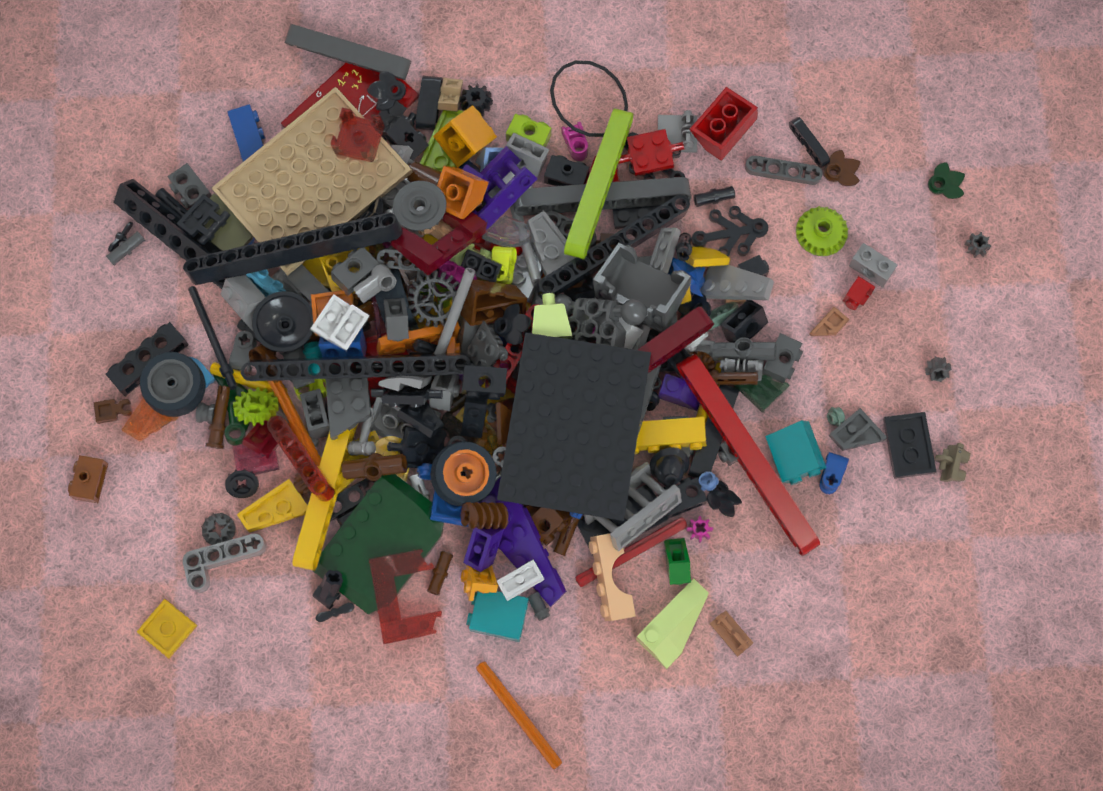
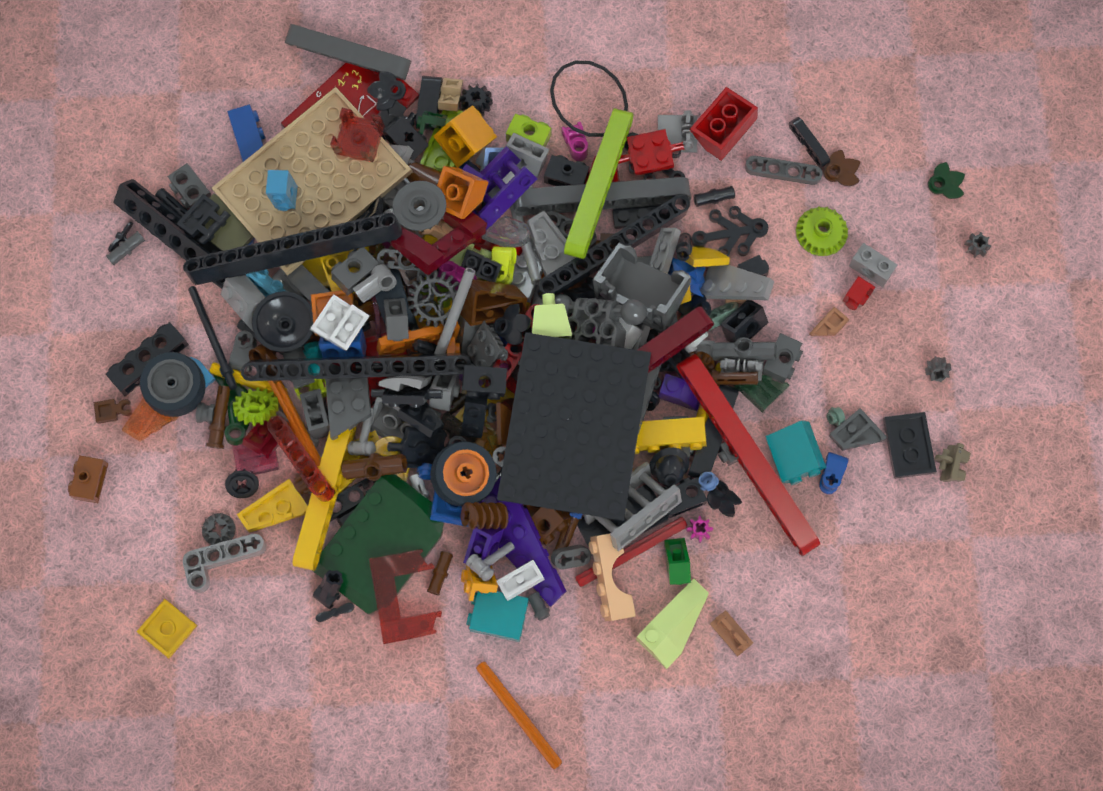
none -> dark azure brick [266,170,298,211]
none -> dark green bracket [417,111,448,134]
none -> light grey piece [466,542,514,581]
none -> dark grey beam [551,545,591,569]

